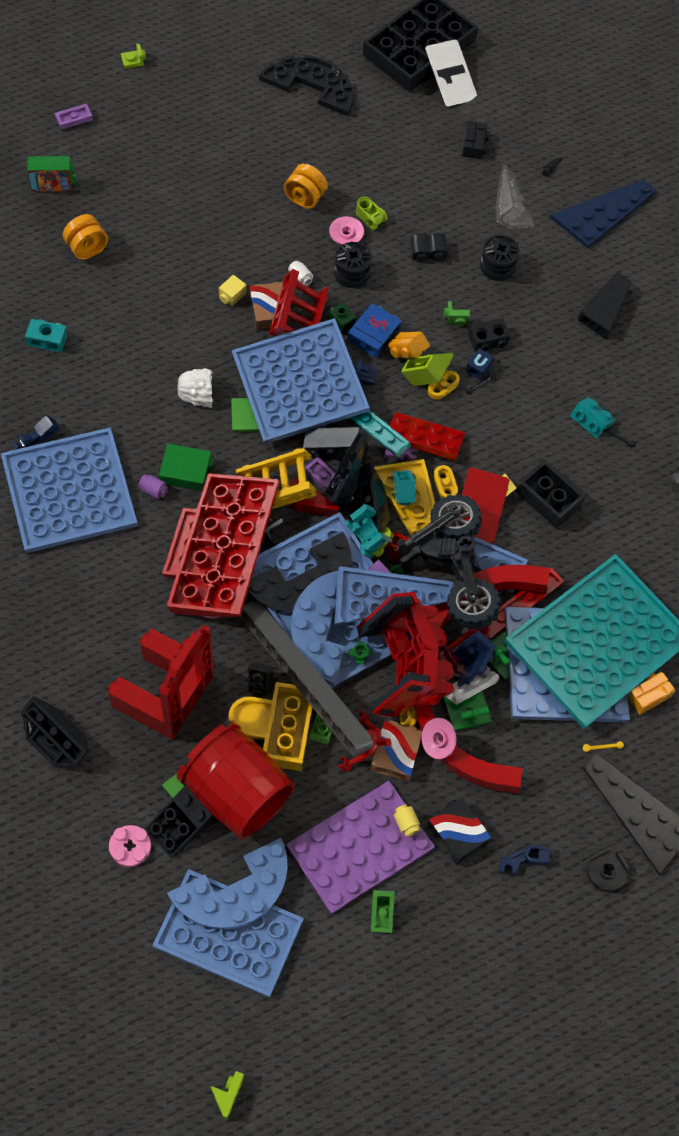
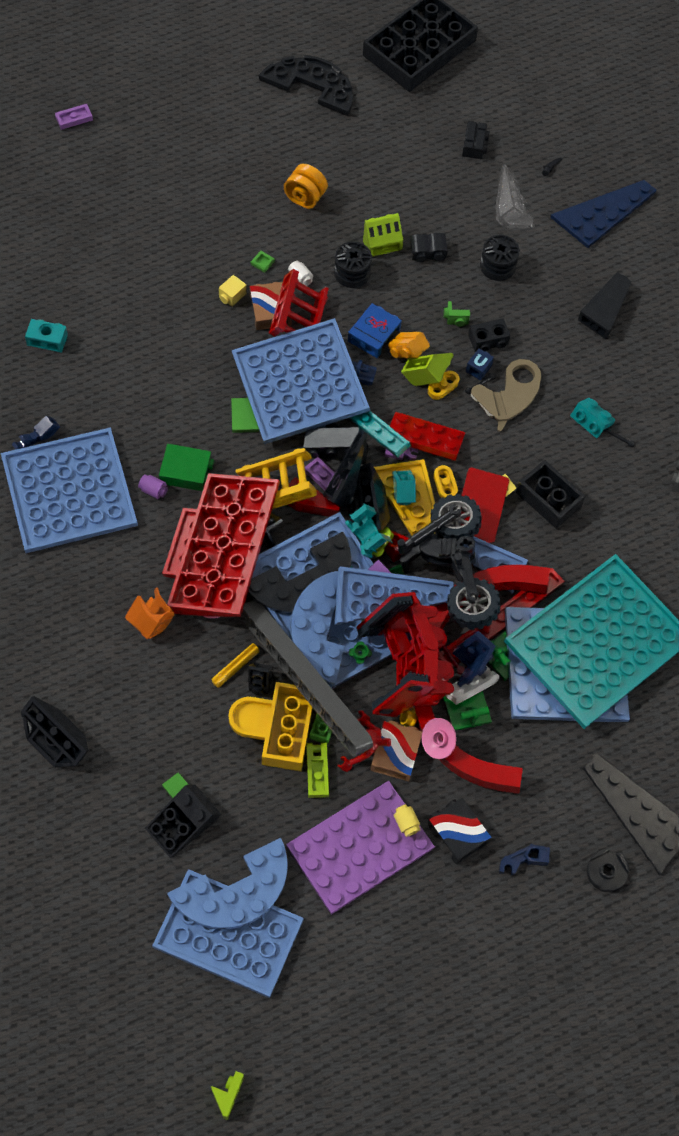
brick [27,156,76,191] -> none
light orange wheel [62,214,108,260] -> none
red bracket [108,625,214,740] -> none
bright pink plate [109,825,151,867] -> none
lime bracket [121,44,146,69] -> none
red piece [176,720,295,840] -> none
white hair [178,369,213,408] -> none
bright pink dish [329,216,364,245] -> none
dark green brick [329,303,356,334] -> none
lime piece [356,197,388,230] -> none
bright green slope [371,890,395,933] -> none
white sticker [425,40,477,106] -> none
yellow hinge [583,741,624,752] -> none
light orange brick [627,672,675,715] -> none
none -> orange piece [125,588,174,639]
none -> yellow axle [212,643,259,688]
none -> bright green tile [251,251,275,273]
none -> lime plate [306,742,329,798]
none -> lime slope [363,213,403,257]
none -> dark tan animal [471,359,541,432]

